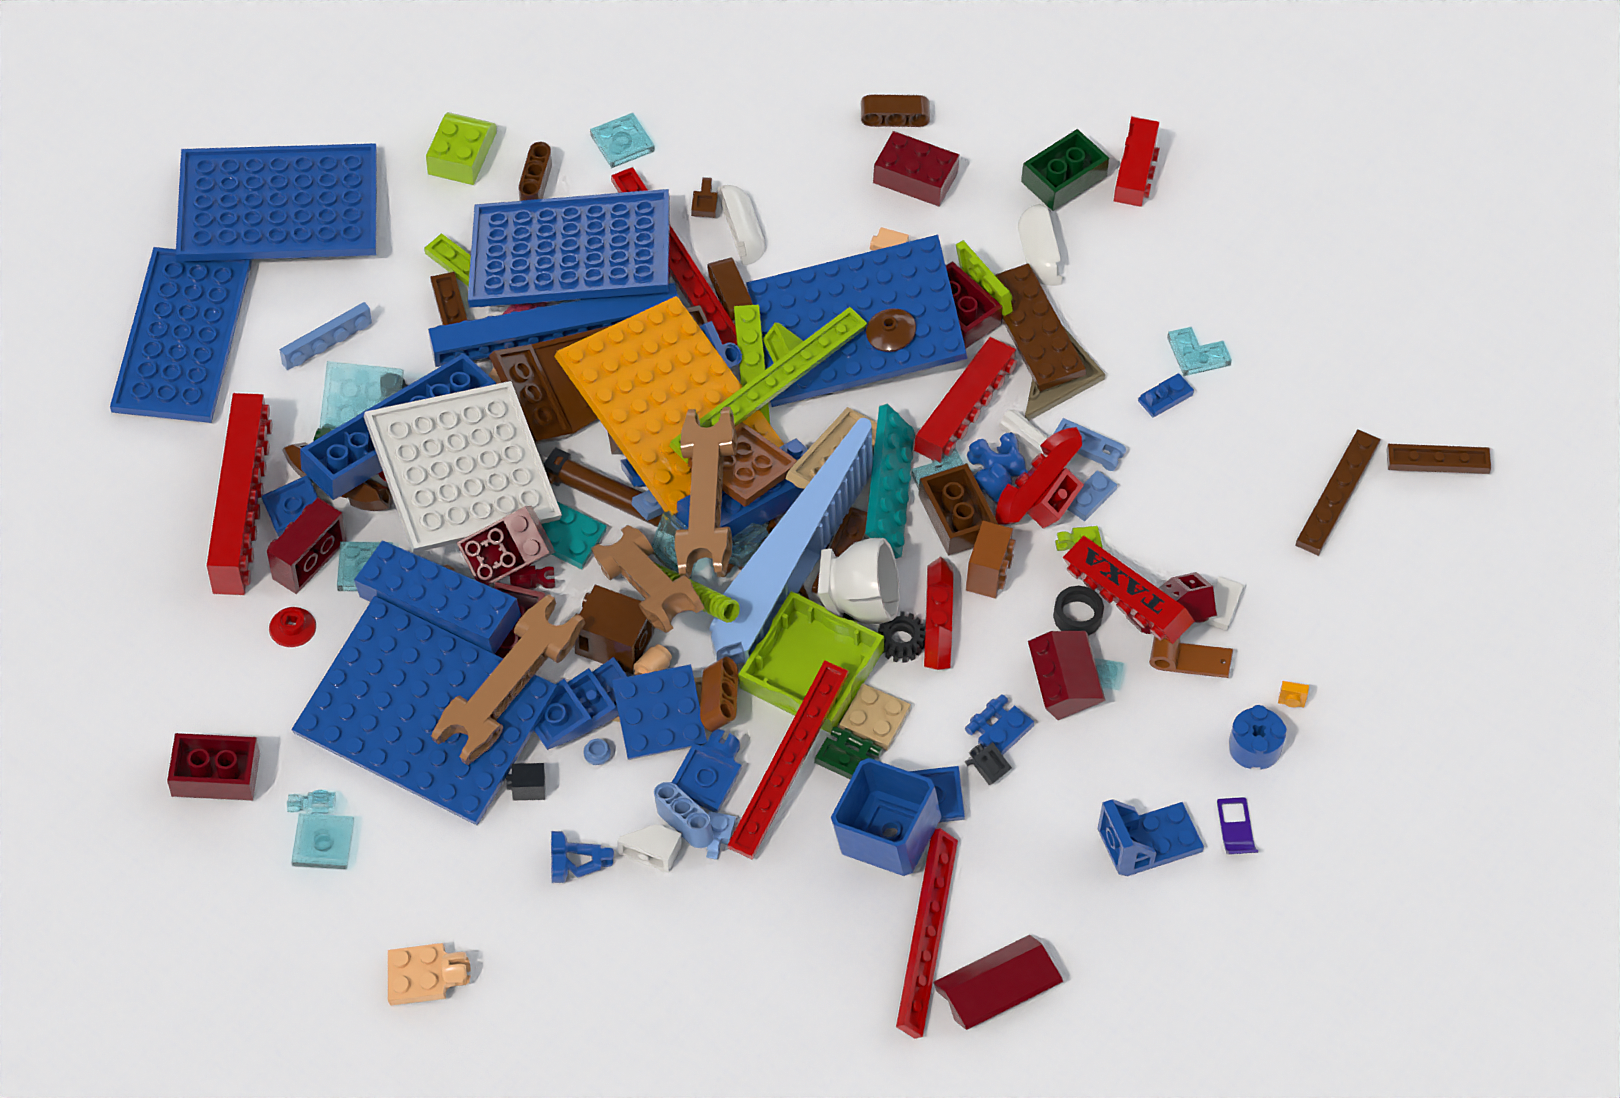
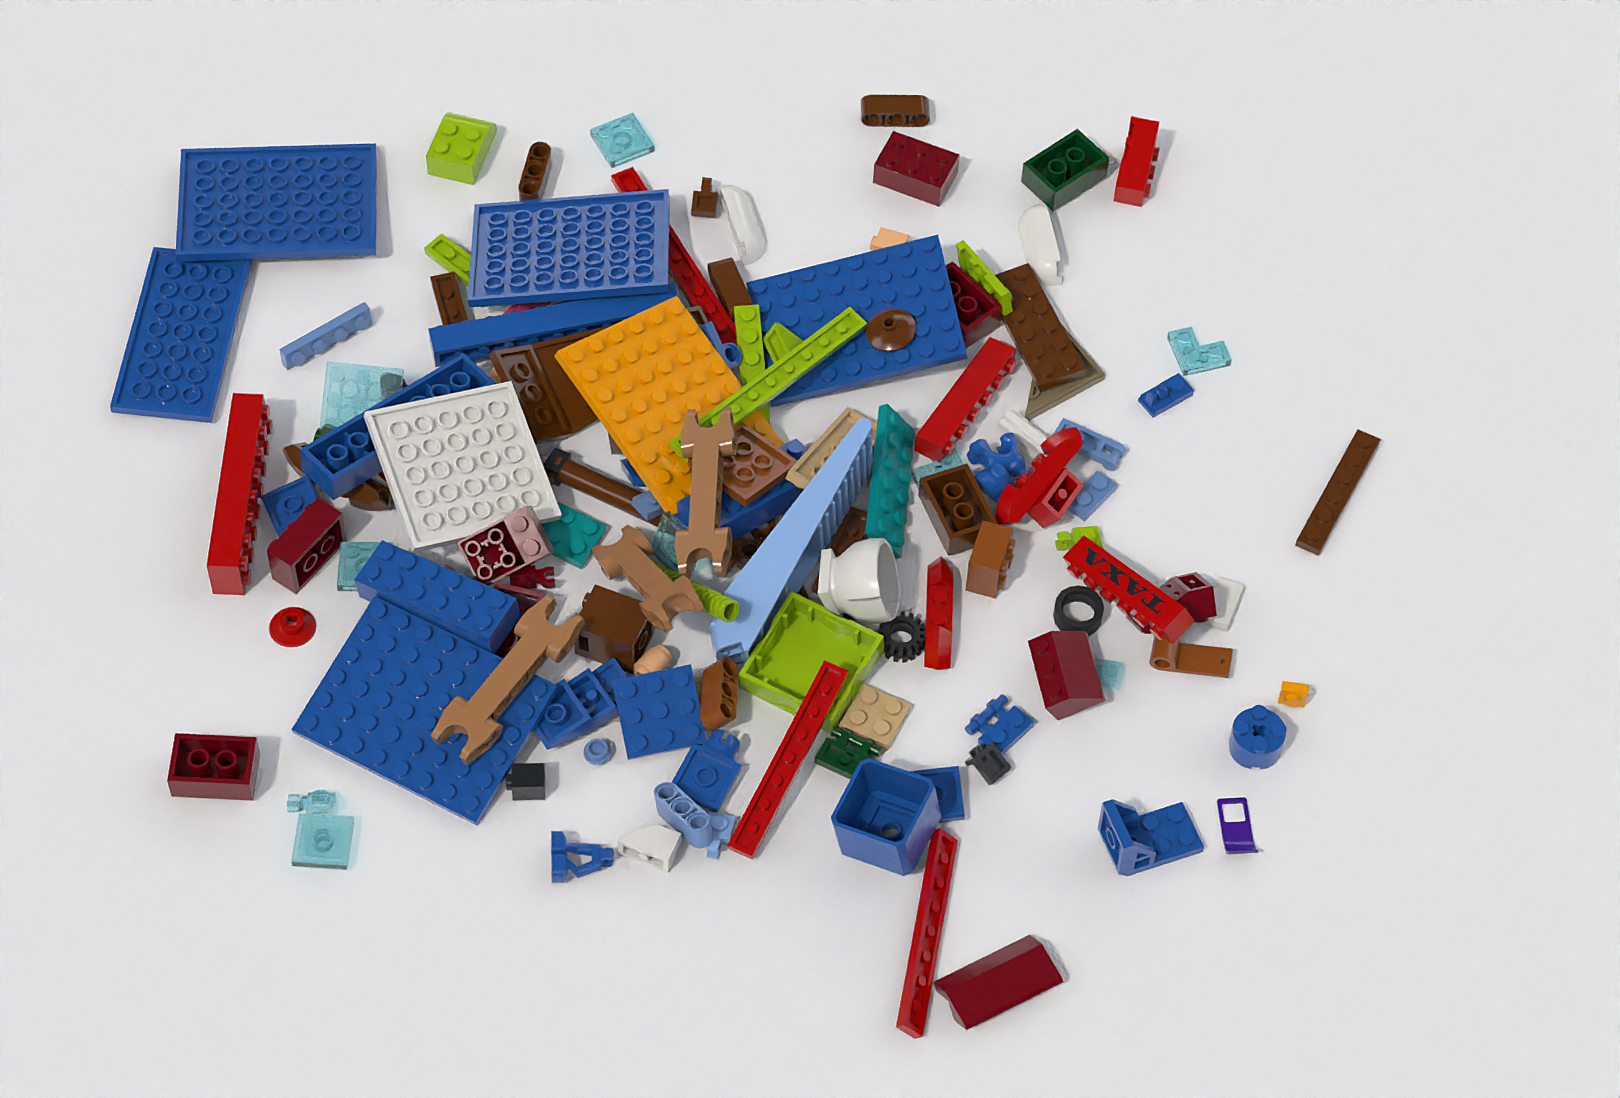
light nougat plate [388,943,471,1006] -> none
clear light blue plate [729,523,769,567] -> none
reddish brown plate [1386,444,1491,474] -> none

